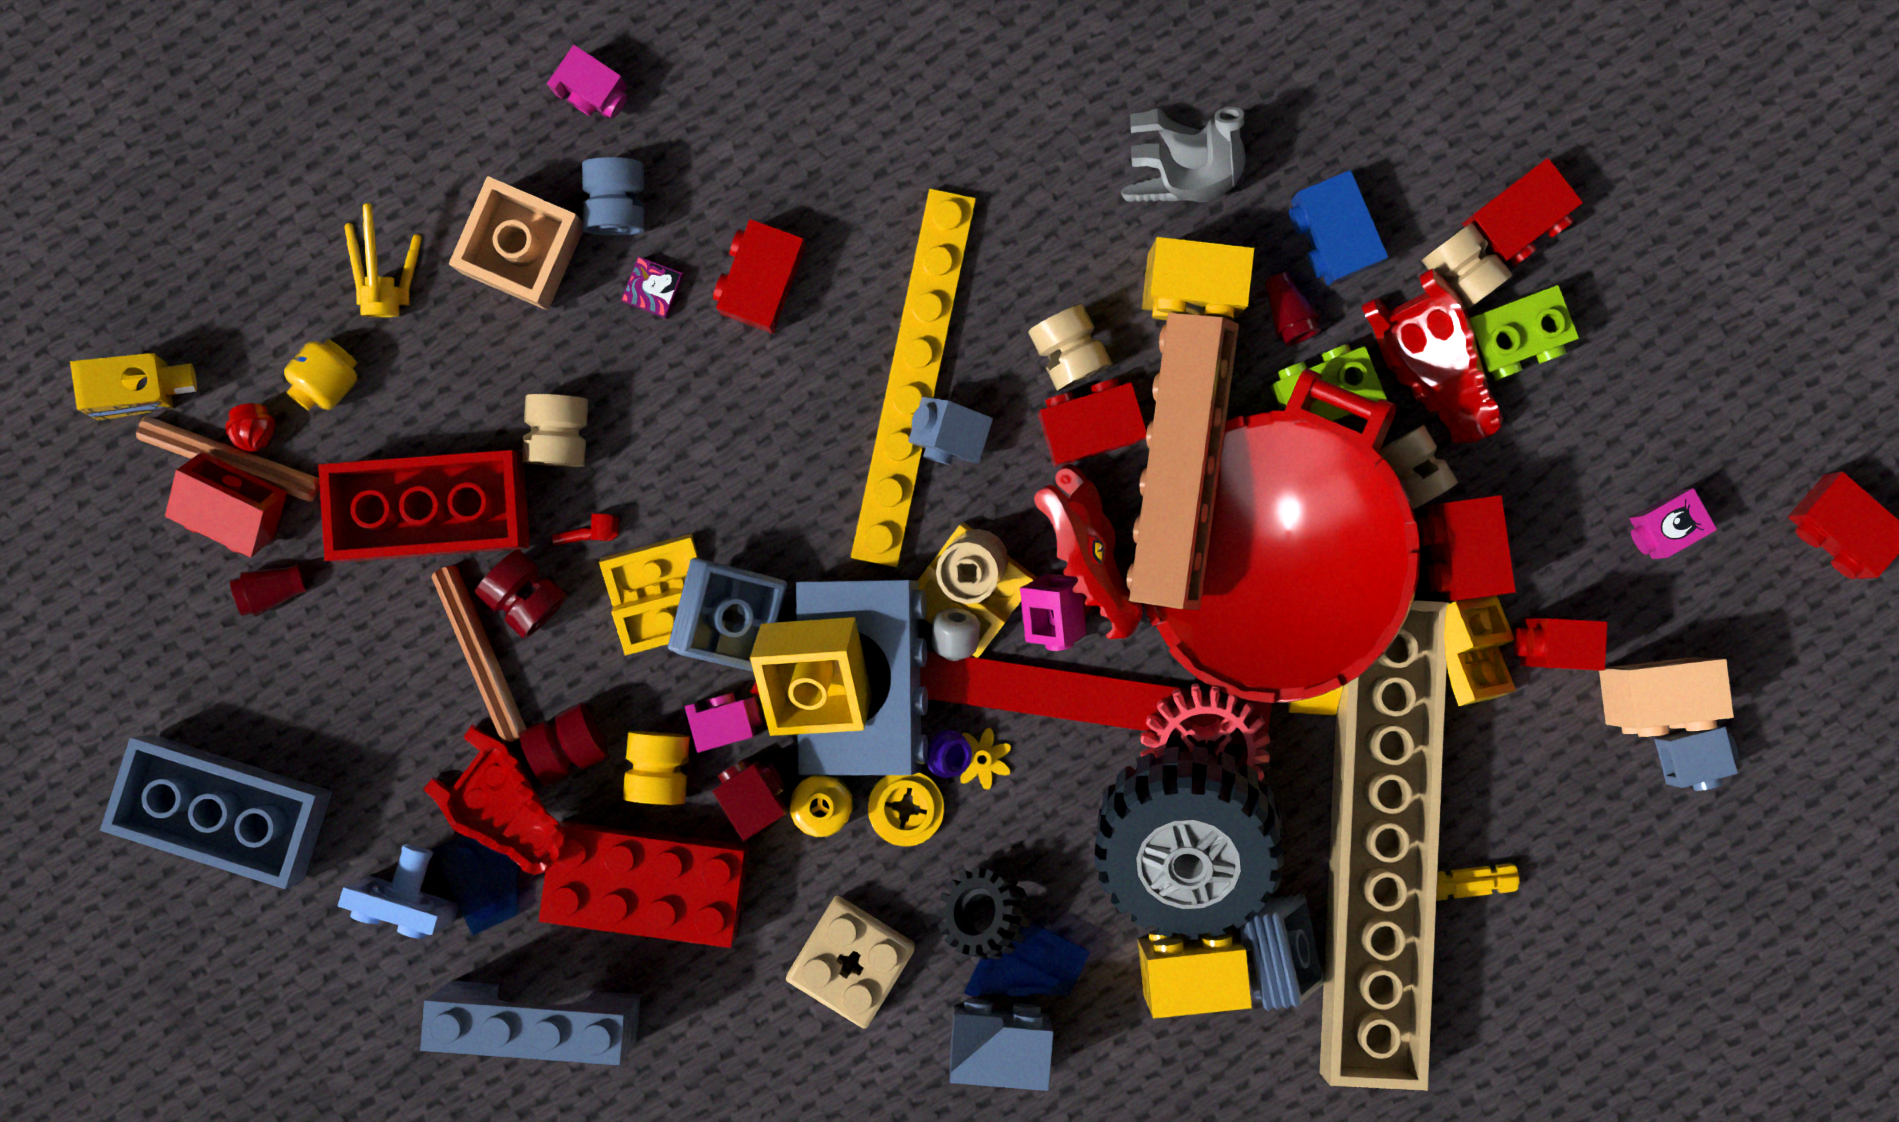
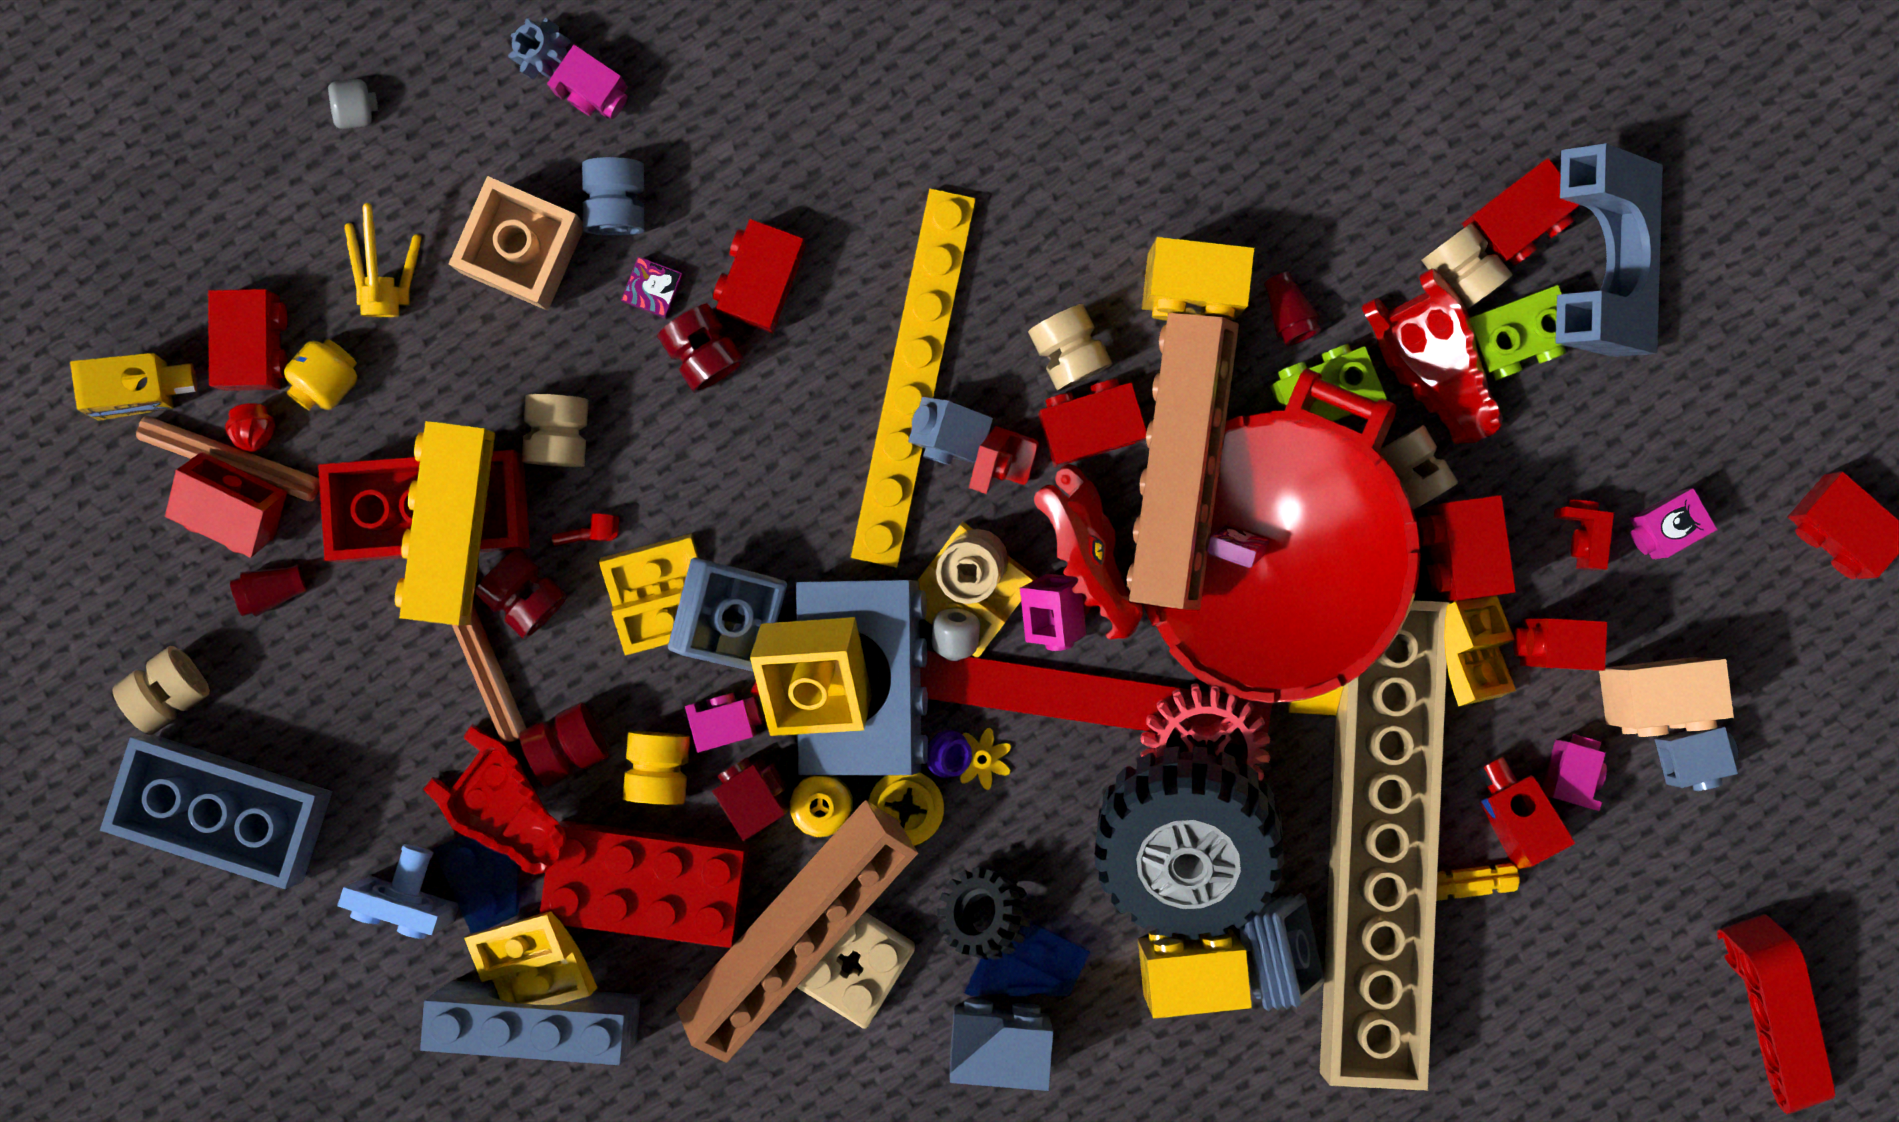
light grey piece [1121,107,1246,202] -> none
blue piece [1289,170,1388,287] -> none
none -> tan wheel [112,646,210,735]
none -> red brick [208,289,288,391]
none -> light grey piece [328,79,378,129]
none -> yellow brick [395,421,495,625]
none -> yellow slope [464,911,597,1005]
none -> sand blue gear [508,18,571,80]
none -> dark red wheel [657,303,745,393]
none -> nougat brick [676,800,918,1063]
none -> red bracket [969,426,1039,494]
none -> magenta tile [1207,525,1269,568]
none -> red torso [1478,757,1576,869]
none -> dark pink brick [1542,734,1607,811]
none -> red bracket [1553,500,1614,571]
none -> sand blue arch [1556,143,1663,357]
none -> red beam [1717,914,1835,1114]

